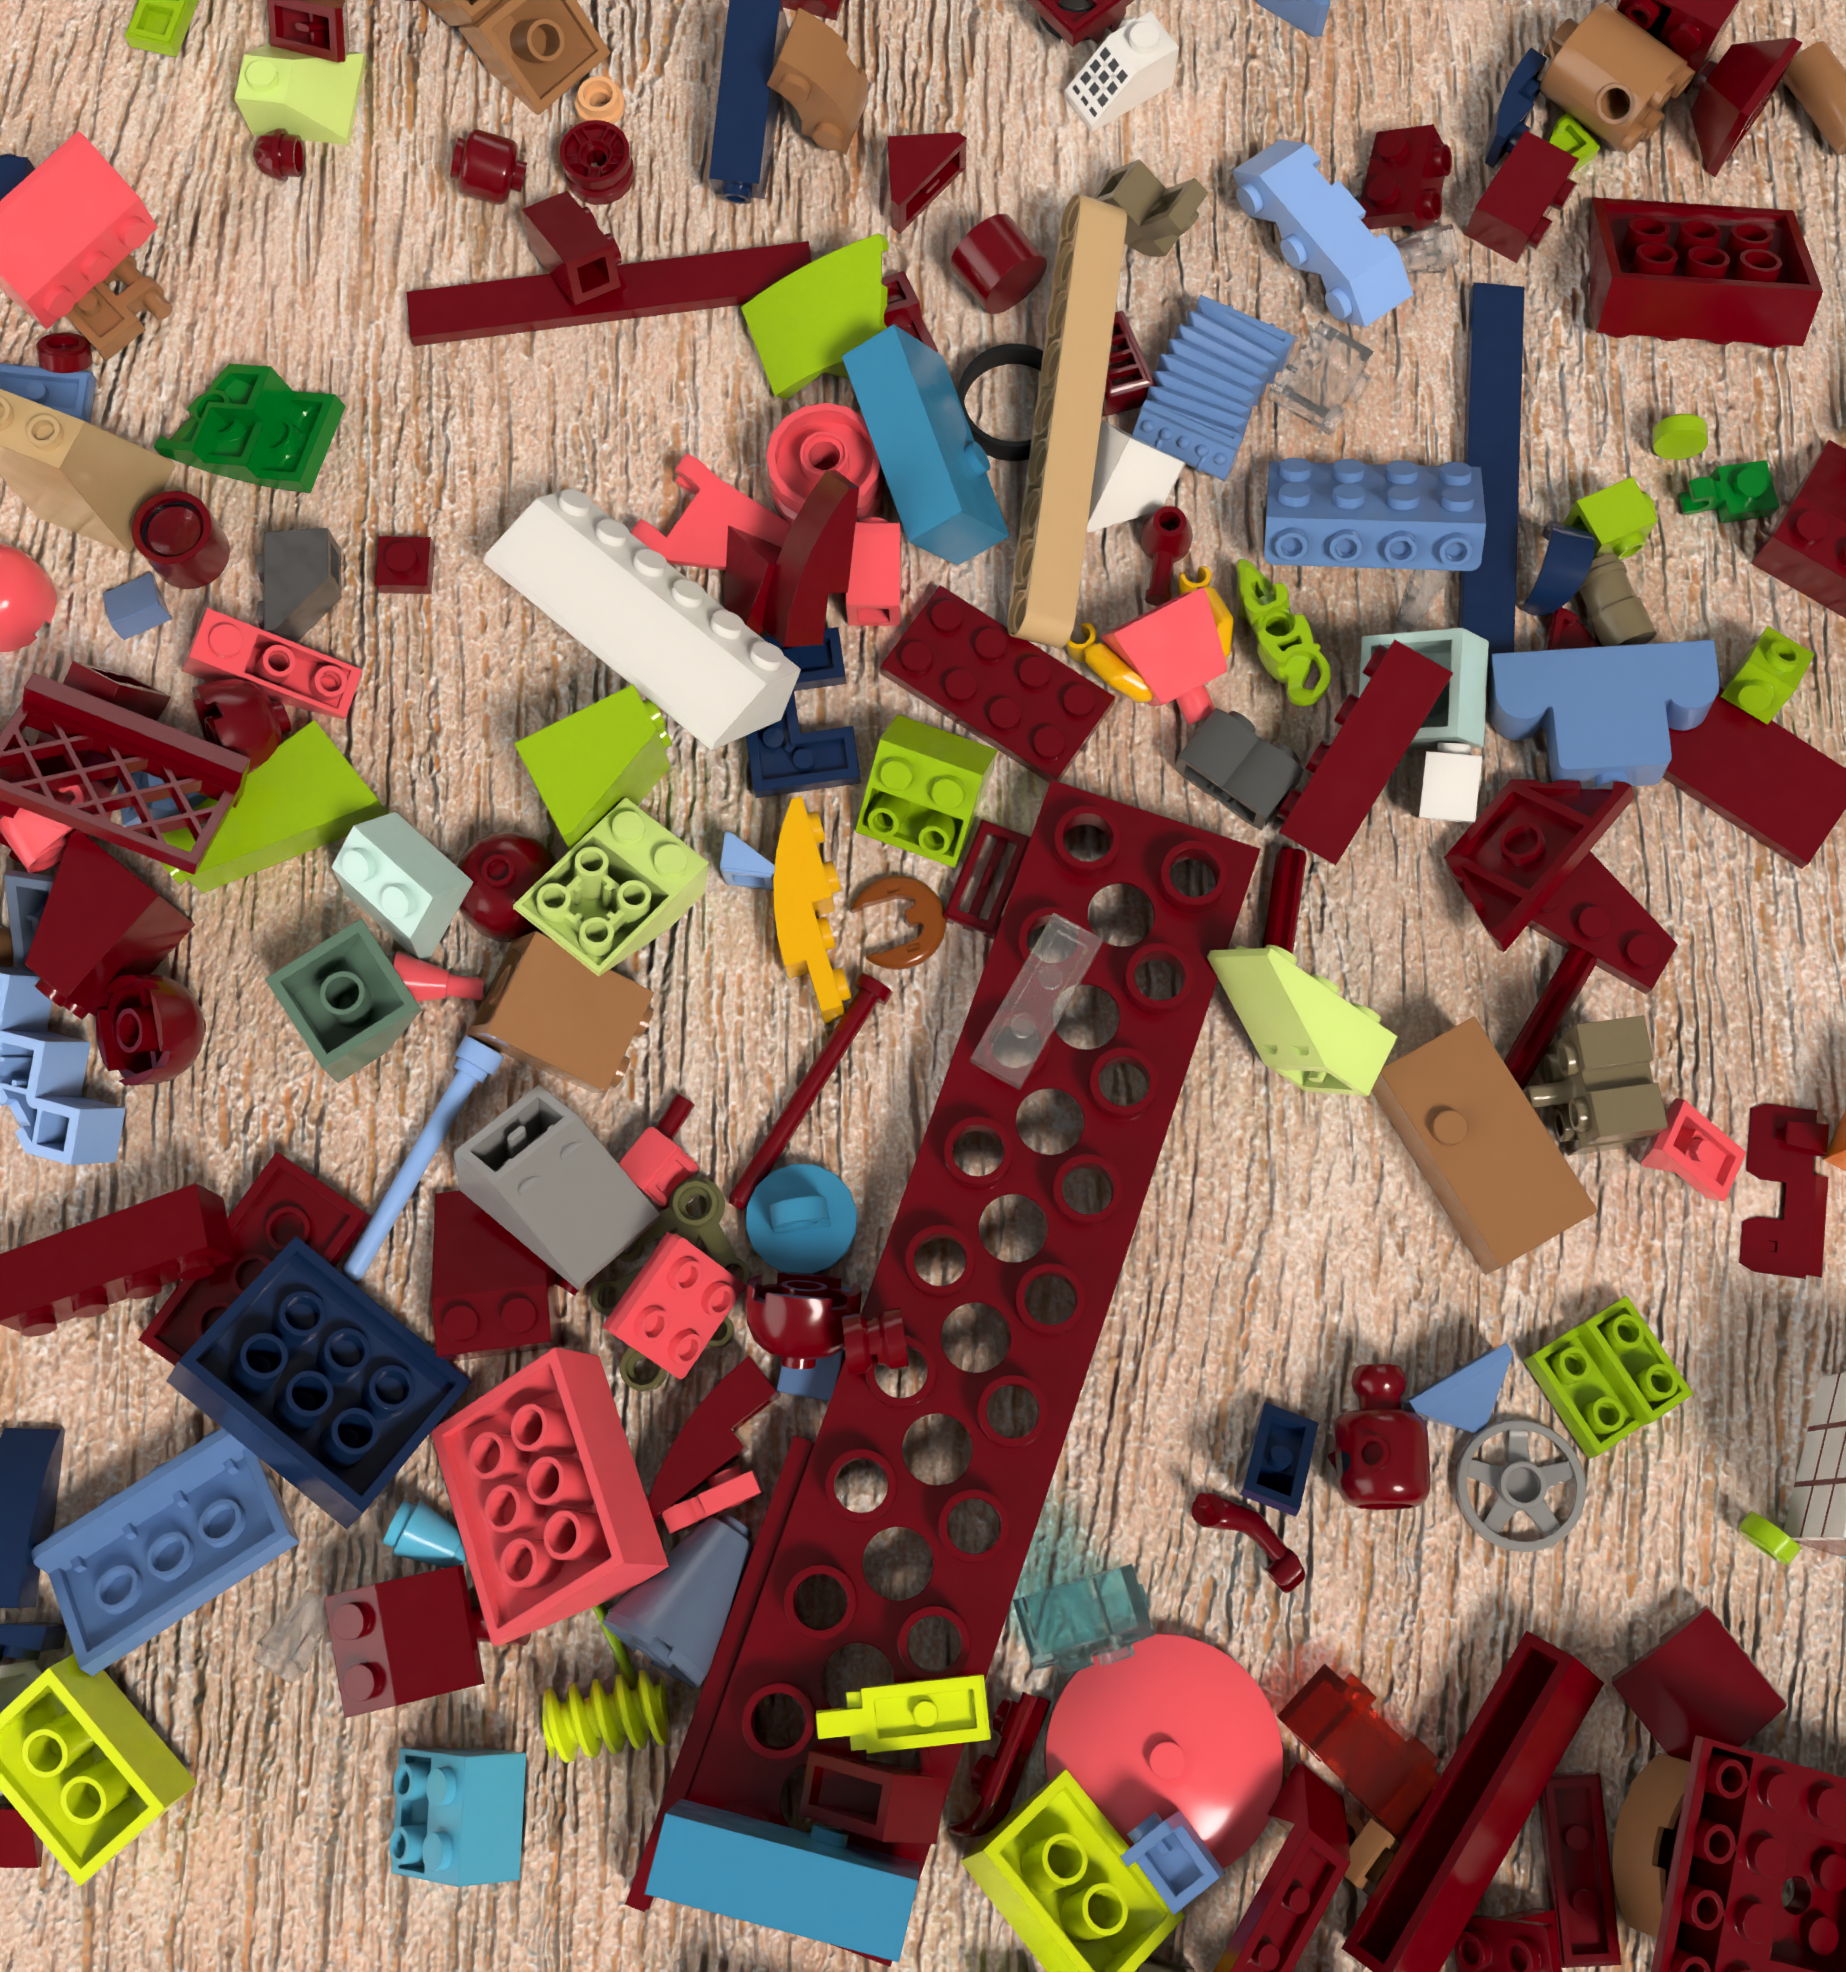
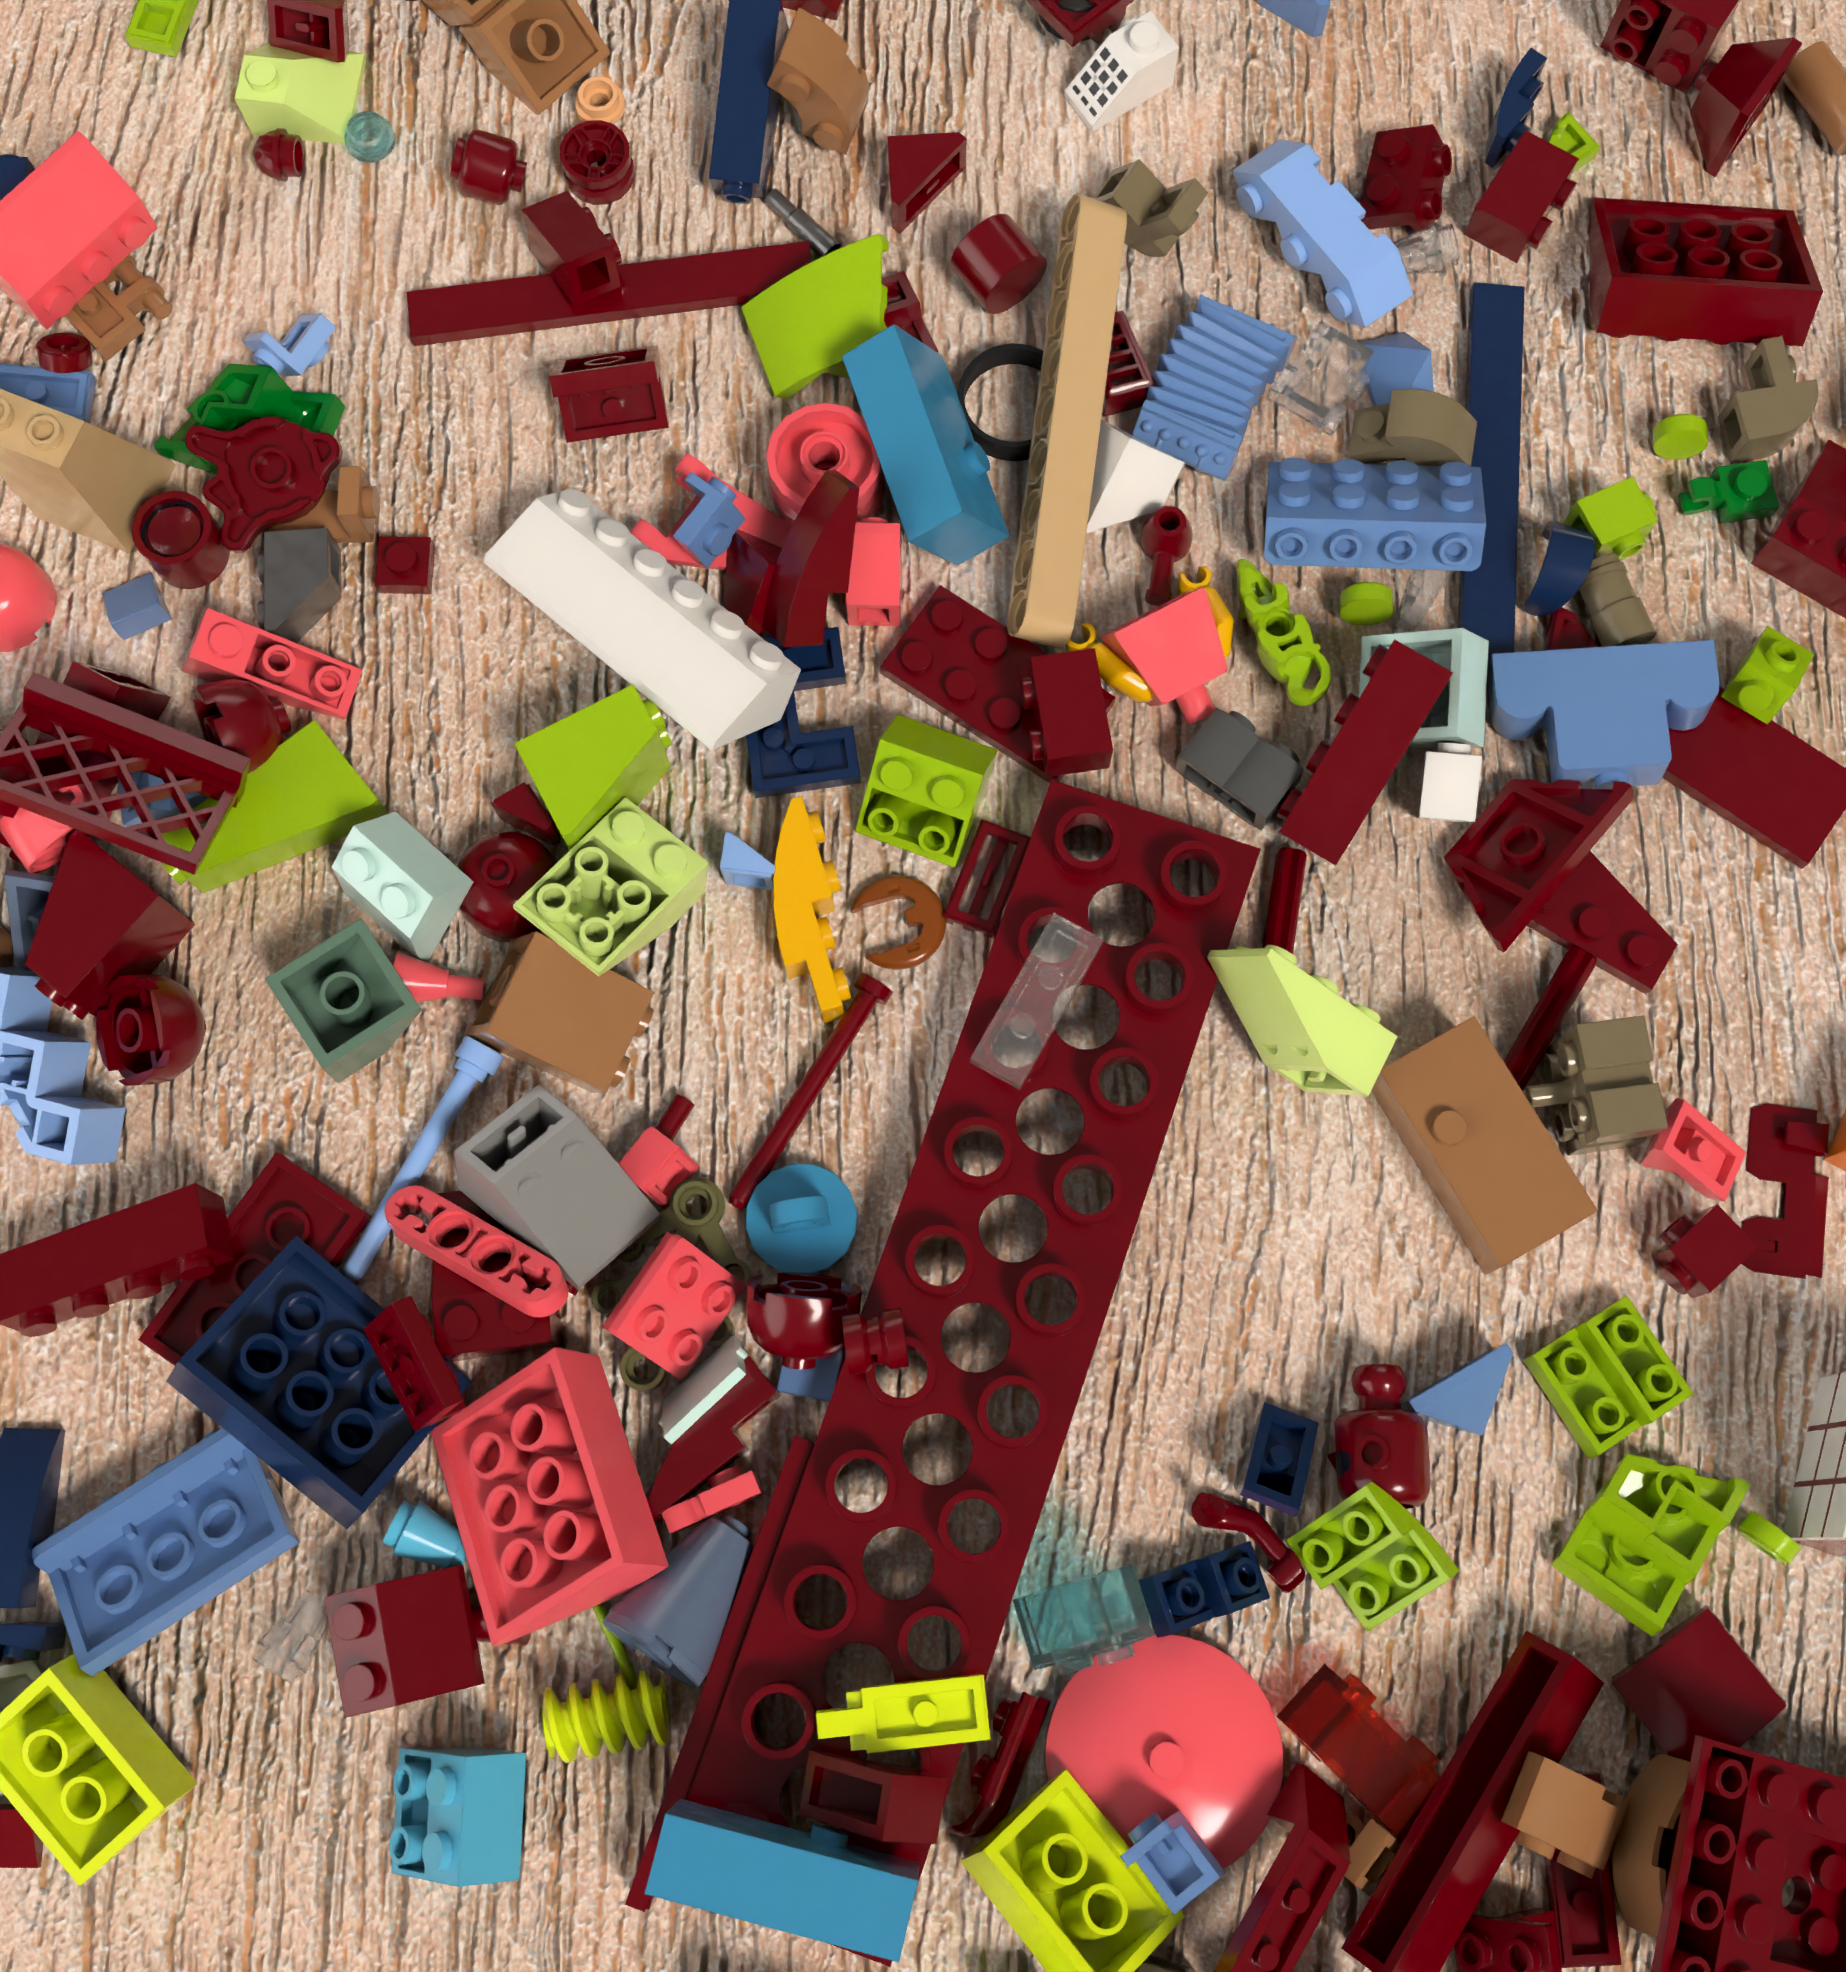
light grey wheel [1455,1419,1586,1552] -> none
medium nougat cylinder [1540,2,1695,154] -> none
none -> dark red tile [185,416,343,553]
none -> light blue bracket [243,313,336,376]
none -> medium nougat bracket [267,466,380,543]
none -> clear light blue plate [344,111,396,163]
none -> dark red bracket [363,1296,465,1432]
none -> coral beam [384,1185,569,1317]
none -> dark red slope [491,782,561,846]
none -> dark red bracket [549,345,669,443]
none -> piece [658,1334,748,1444]
none -> medium blue bracket [673,472,745,568]
none -> flat silver pin [765,189,841,257]
none -> dark red brick [1020,648,1113,777]
none -> dark blue slope [1138,1541,1270,1638]
none -> lime slope [1286,1481,1460,1632]
none -> lime tile [1339,582,1393,626]
none -> dark tan brick [1348,389,1477,466]
none -> medium blue slope [1354,332,1434,406]
none -> medium nougat brick [1501,1751,1630,1879]
none -> lime slope [1551,1454,1751,1637]
none -> dark red brick [1652,1204,1758,1298]
none -> dark tan brick [1718,336,1818,464]

